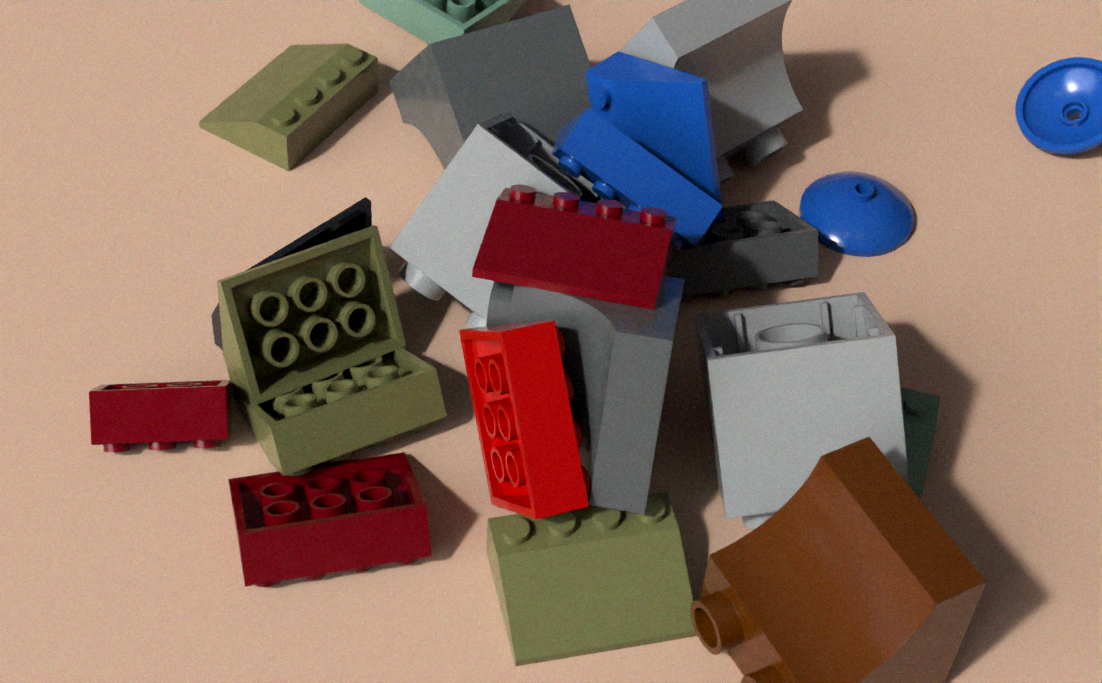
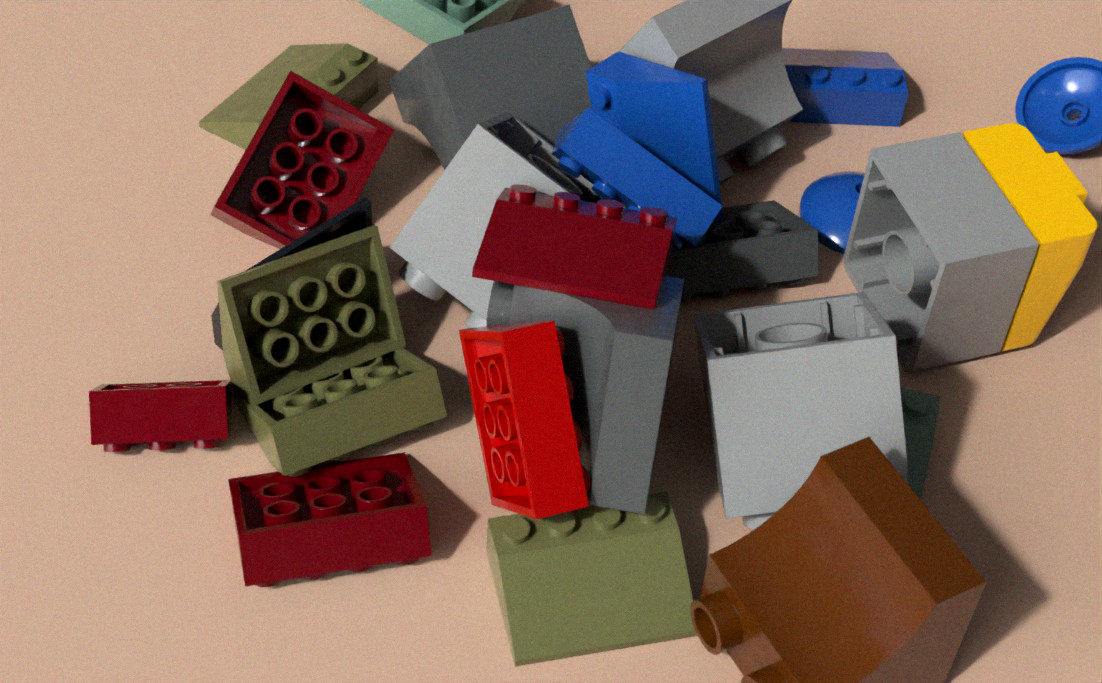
none -> dark red slope [211,70,395,249]
none -> blue slope [782,48,909,127]
none -> light grey piece [844,123,1097,373]

